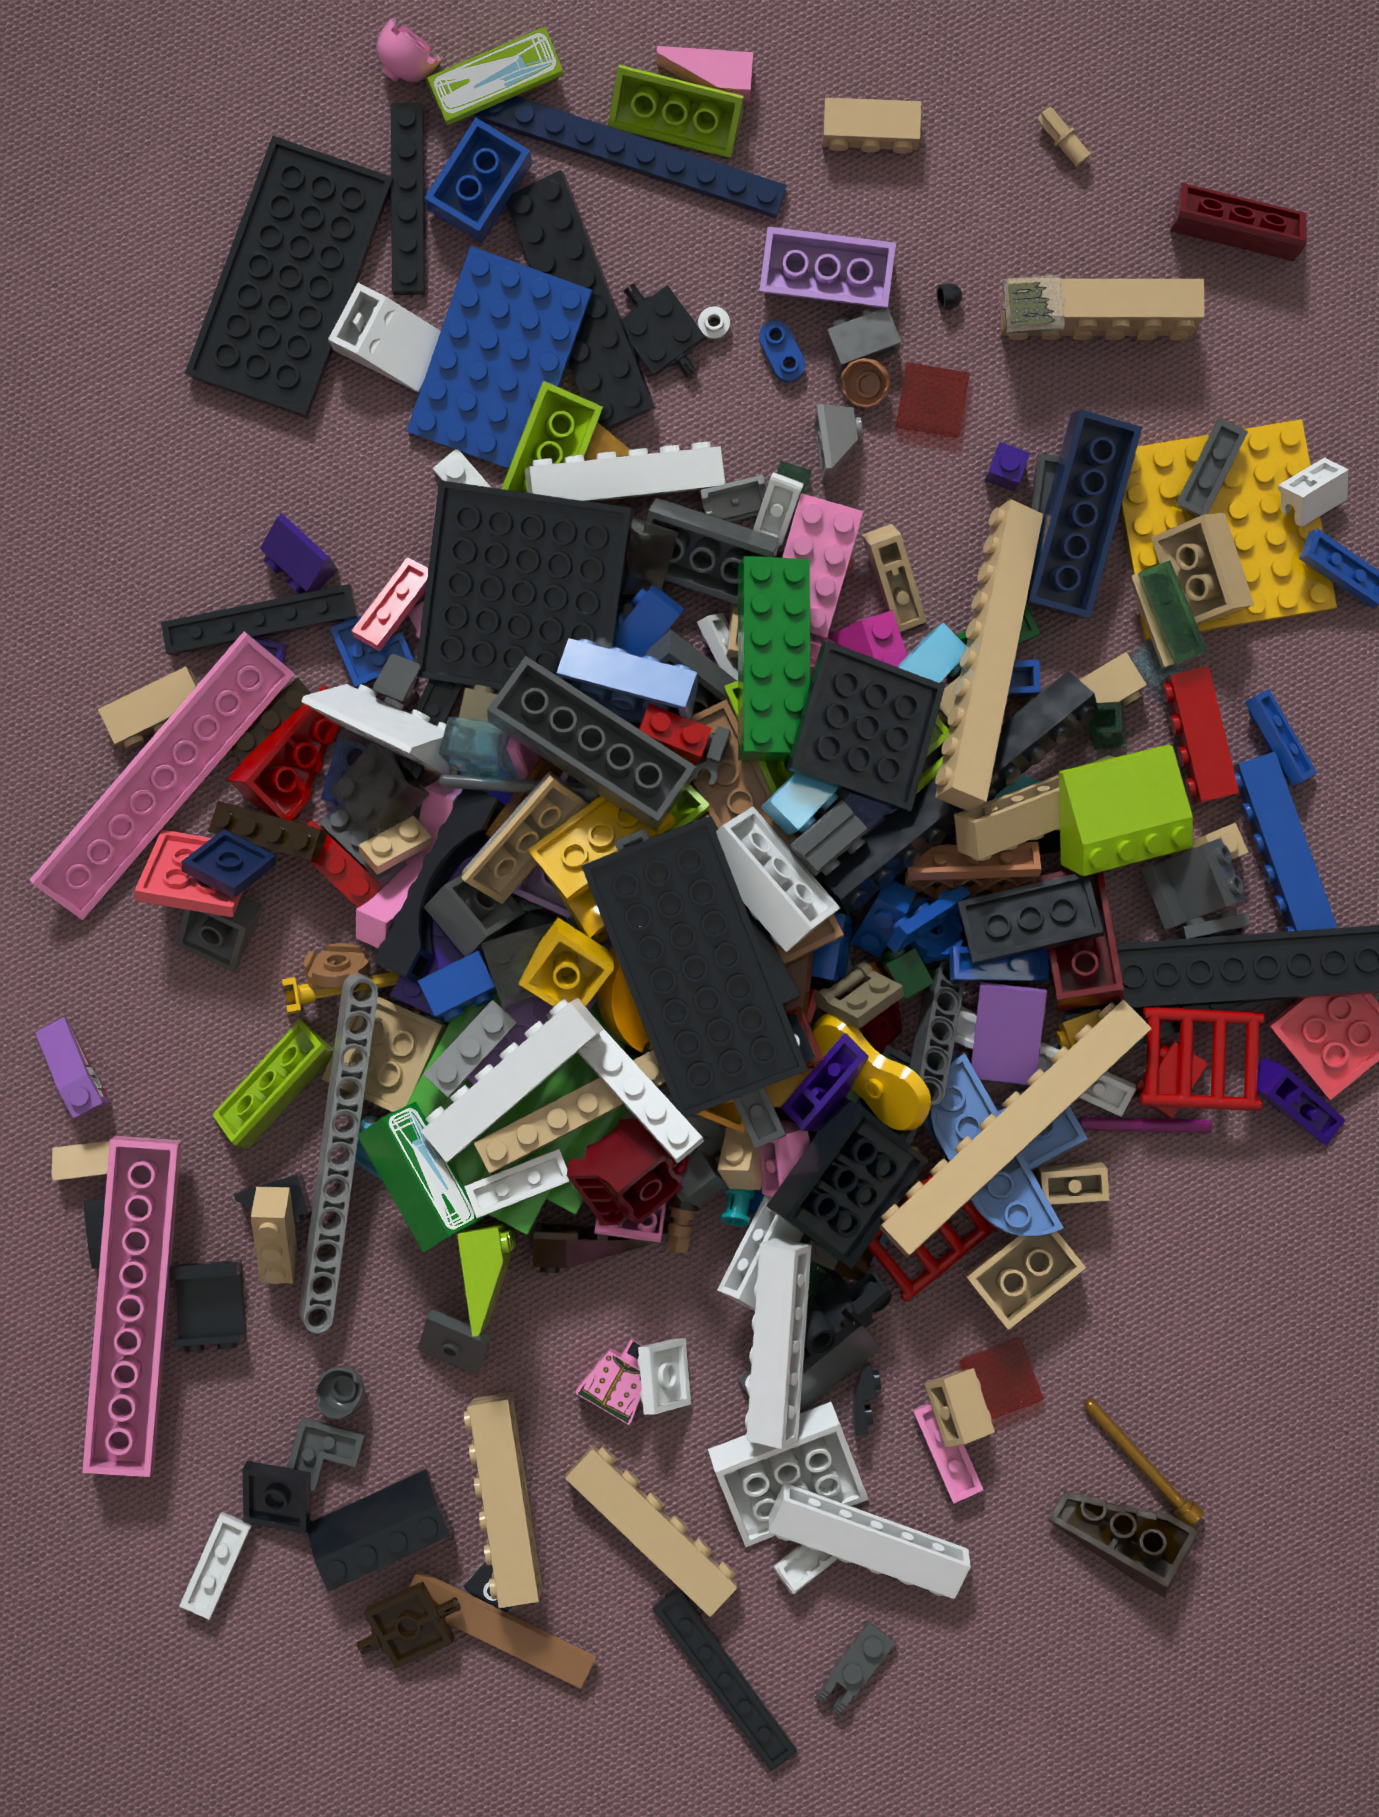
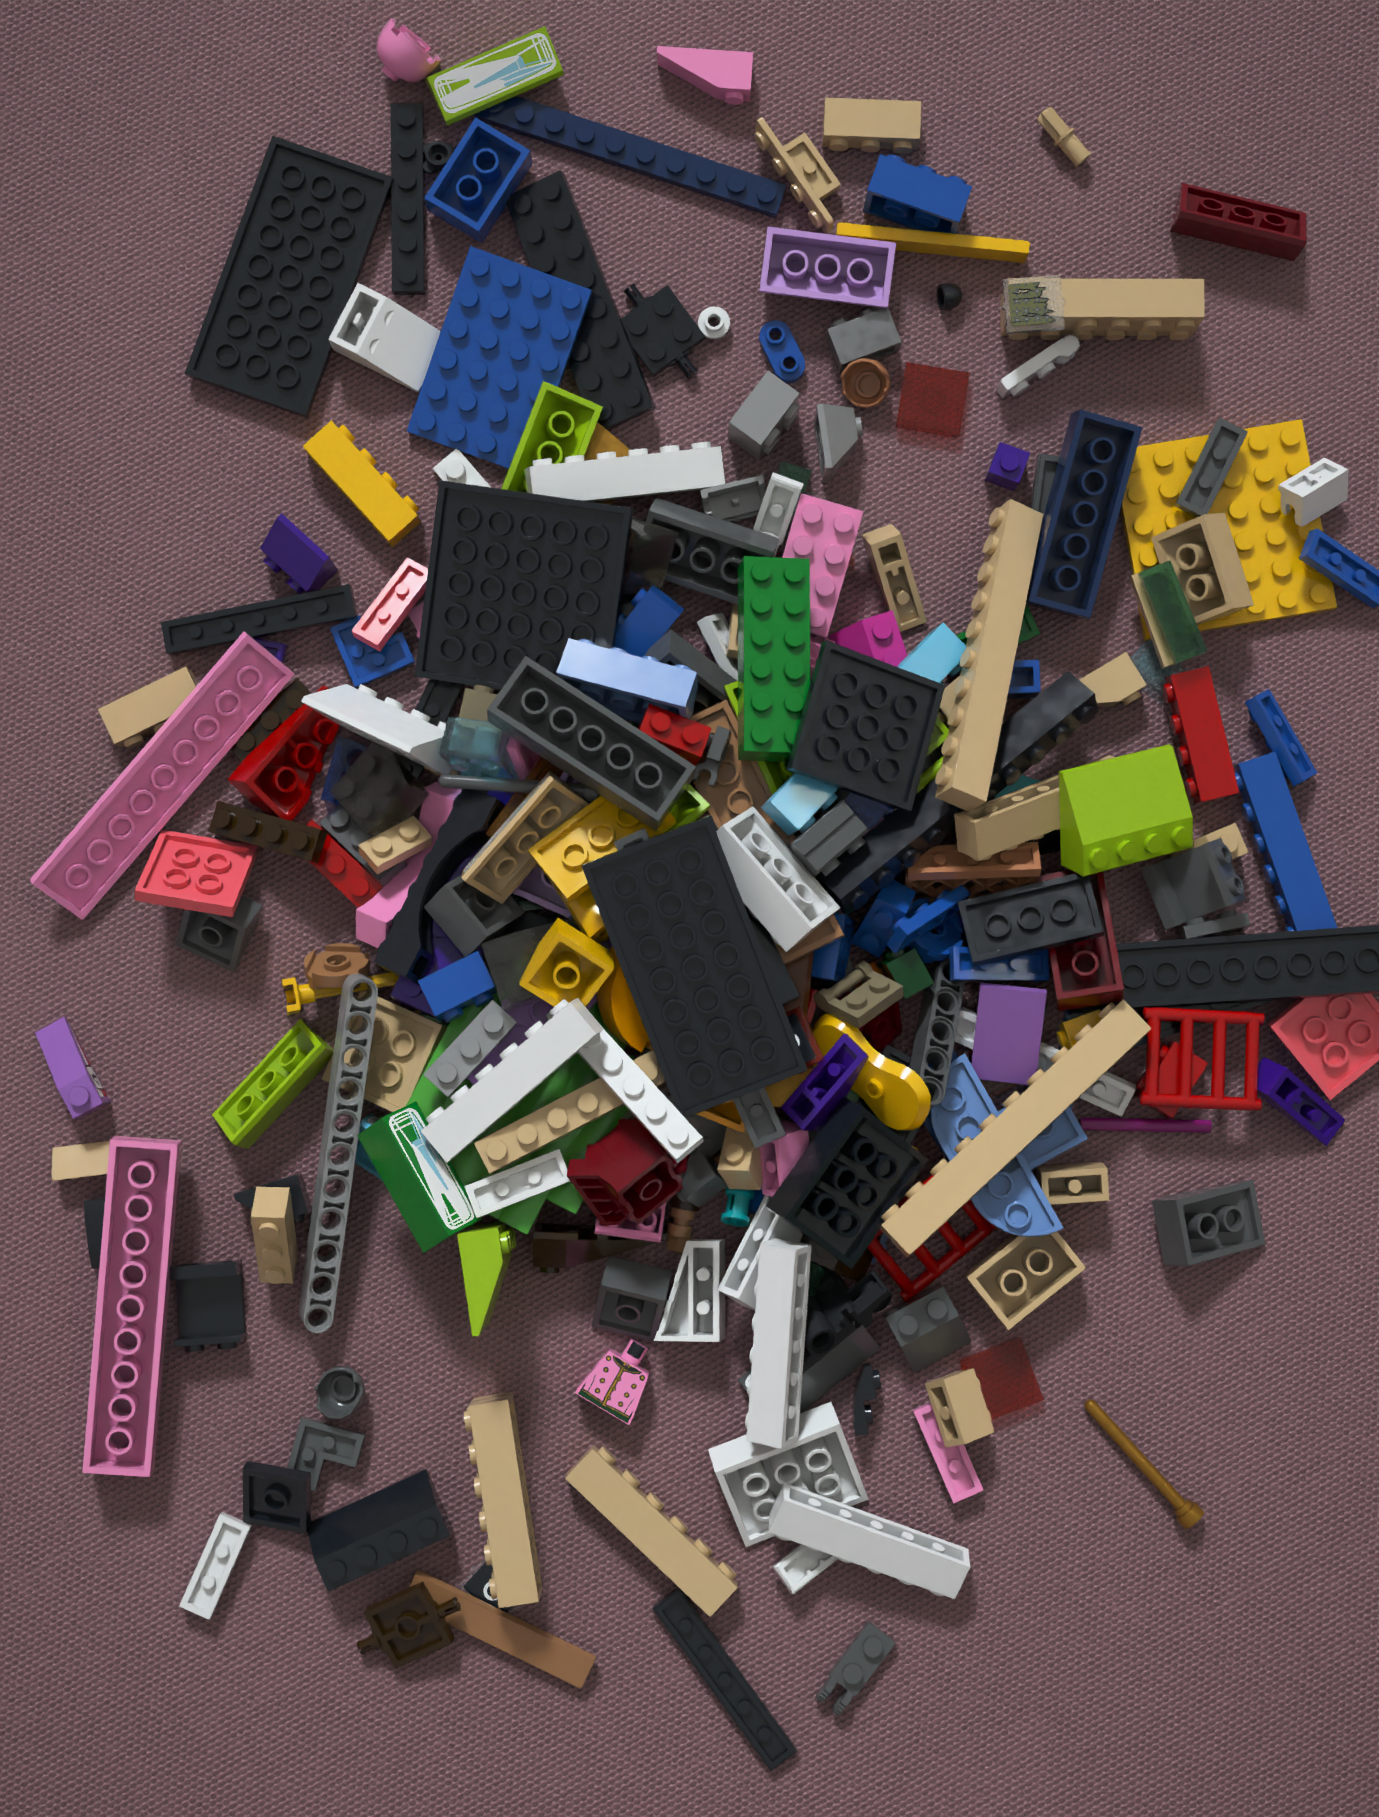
dark blue plate [181,829,276,898] -> none
dark grey slope [372,654,421,702] -> none
dark grey plate [417,1309,493,1375] -> none
lime slope [608,65,744,158] -> none
white plate [638,1338,691,1415] -> none
dark brown wedge [1048,1491,1198,1598] -> none
clear green brick [1089,702,1127,750] -> none
none -> yellow brick [303,420,421,547]
none -> black plate [423,141,454,174]
none -> dark grey slope [591,1256,672,1342]
none -> white wedge [654,1239,726,1342]
none -> light grey brick [728,371,800,460]
none -> tan bracket [754,117,841,234]
none -> yellow tile [836,222,1030,263]
none -> blue brick [863,154,972,234]
none -> dark grey slope [882,1283,972,1373]
none -> white hinge [996,334,1080,399]
none -> dark grey slope [1152,1180,1265,1266]

